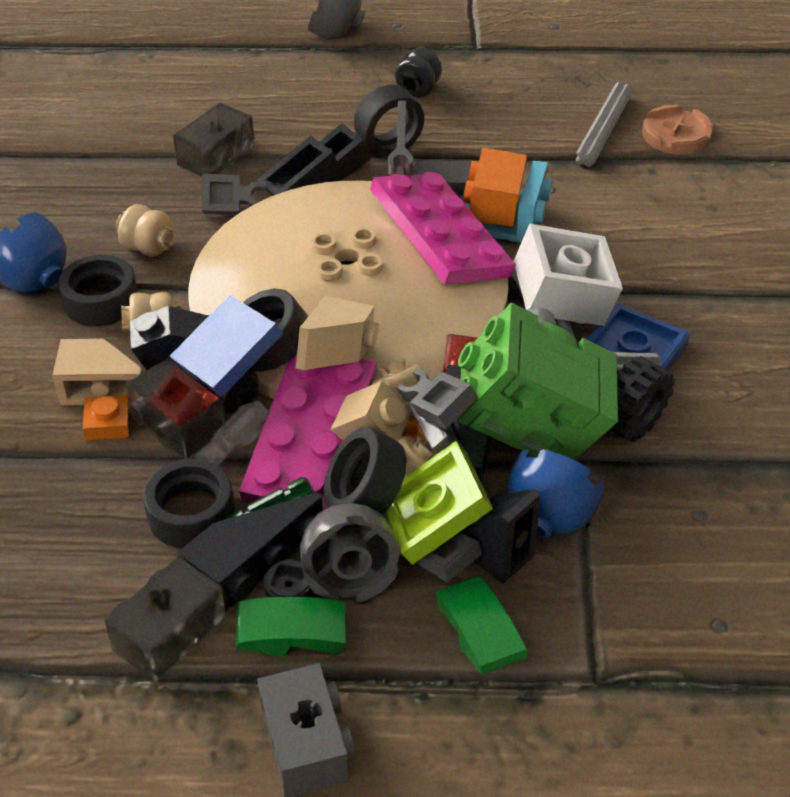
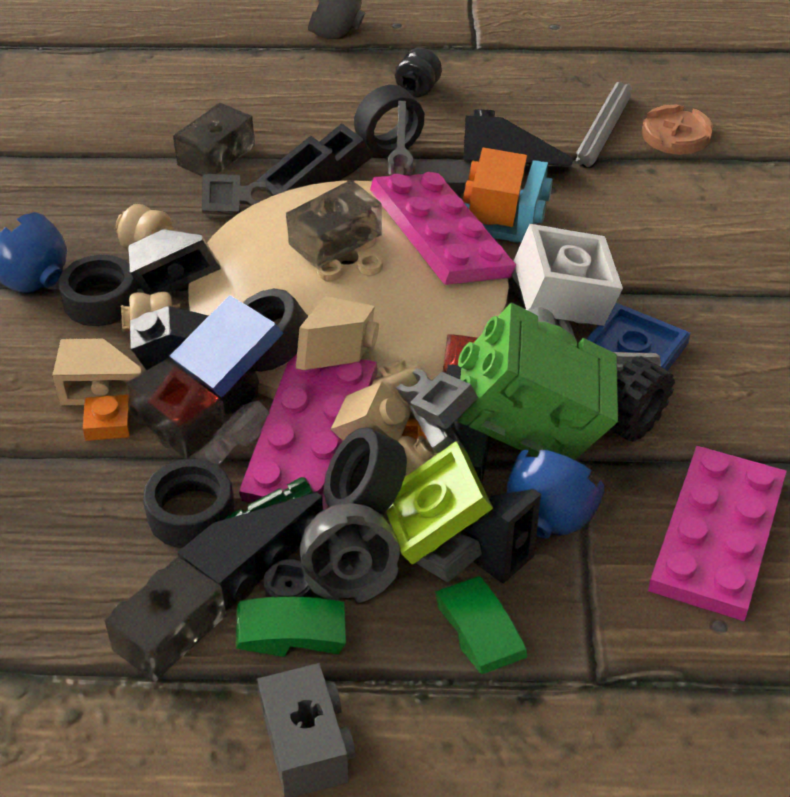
none -> black slope [128,229,221,295]
none -> clear smoke brick [286,179,383,269]
none -> black slope [463,109,573,166]
none -> dark pink plate [648,446,786,621]

